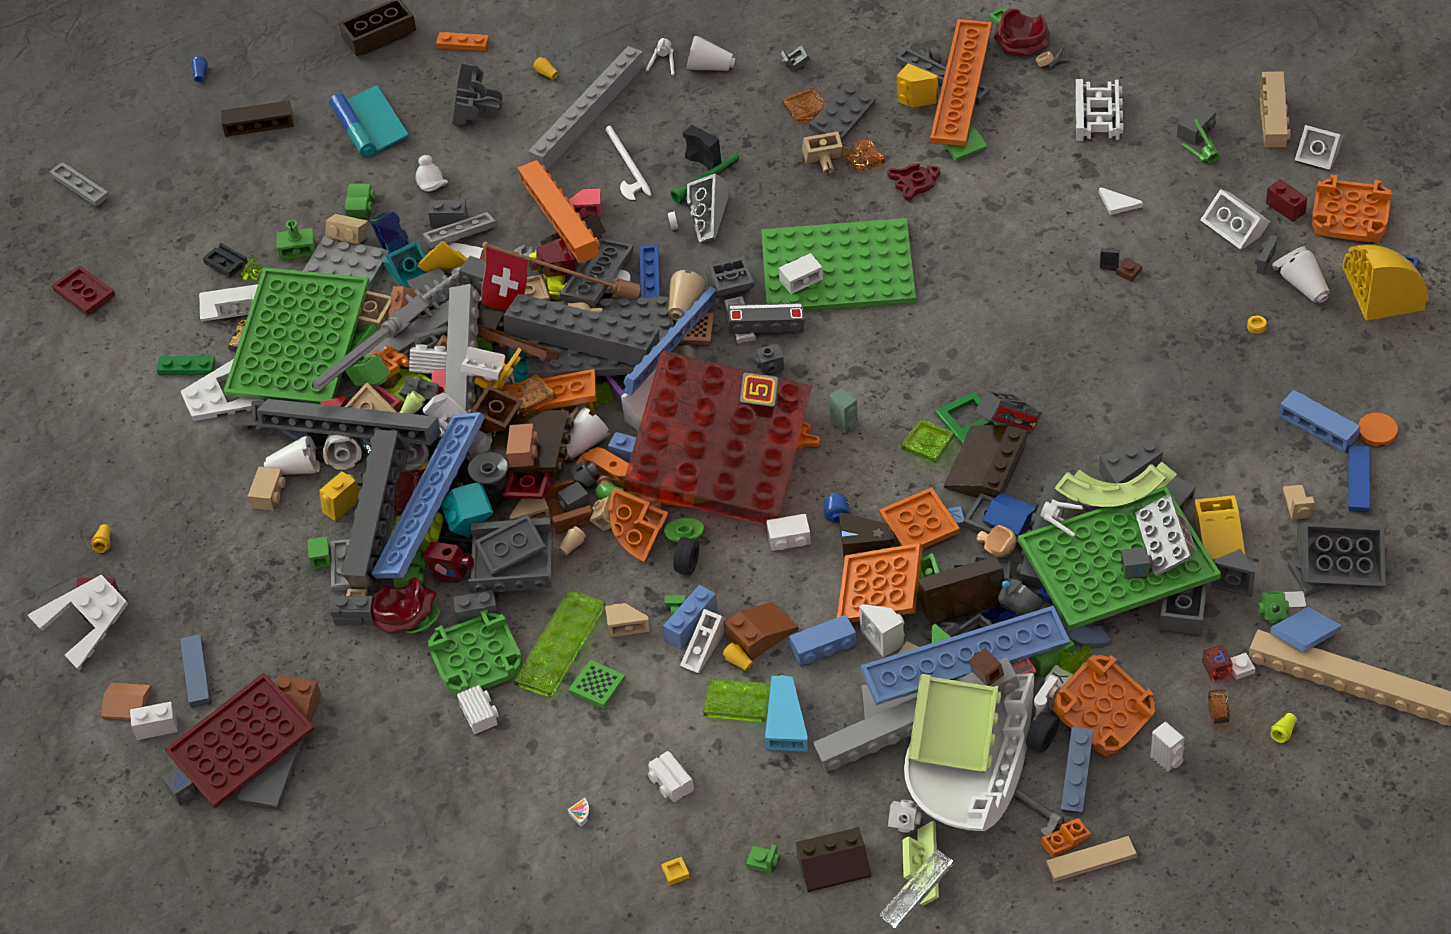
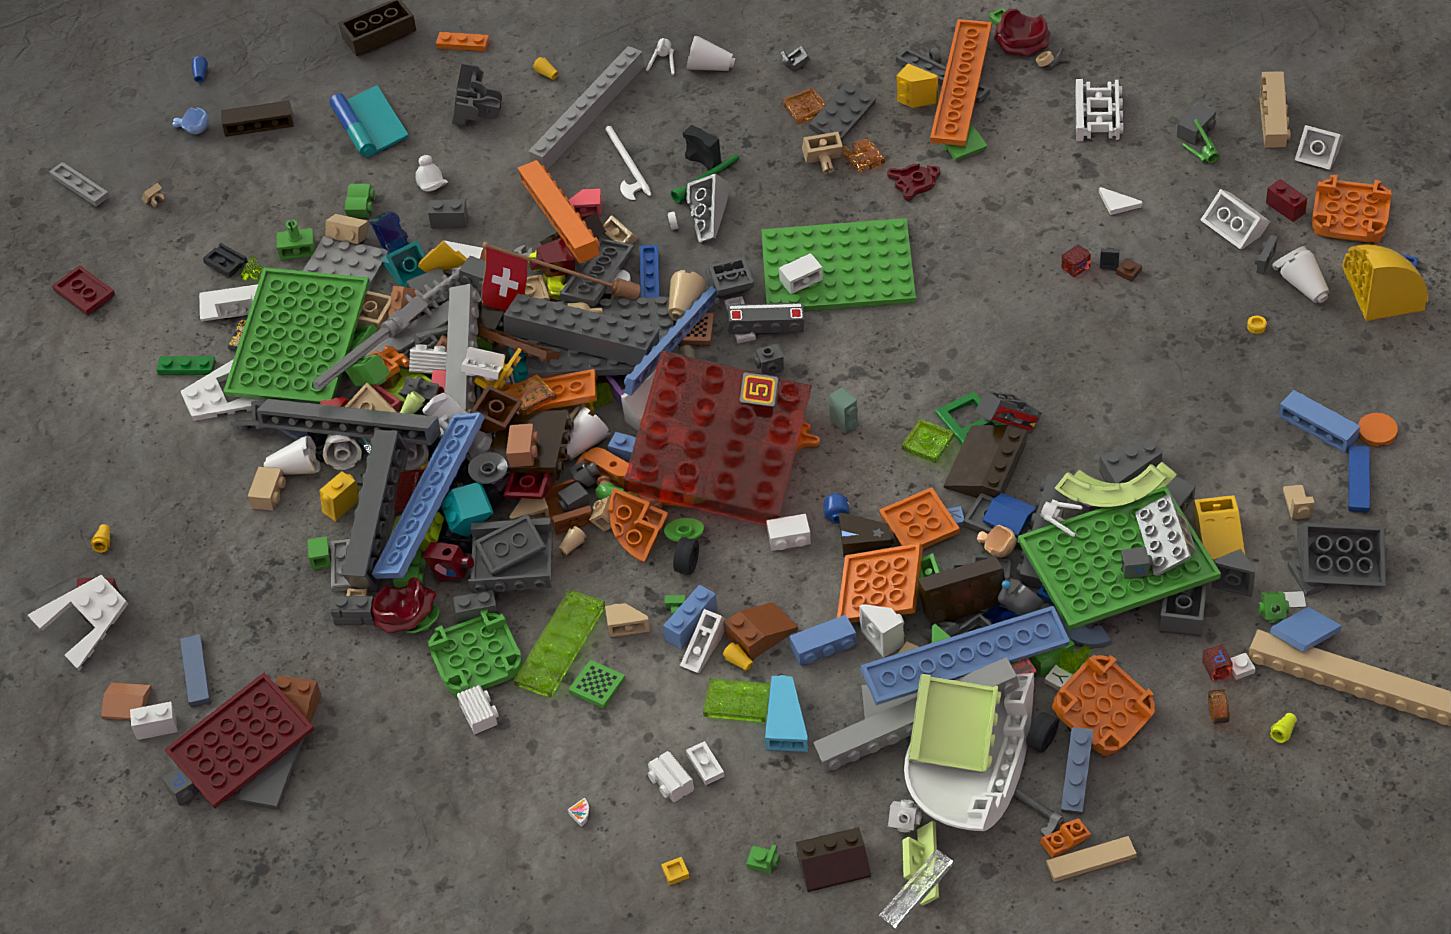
light grey plate [423,212,496,248] -> none
reddish brown brick [969,648,1004,686] -> none
white plate [1034,675,1059,720] -> none
white brick [1151,722,1185,771] -> none
none -> tan tile [142,183,165,207]
none -> light blue hair [173,107,209,134]
none -> tan slope [603,215,639,244]
none -> white plate [686,741,725,785]
none -> clear red brick [1061,244,1091,277]

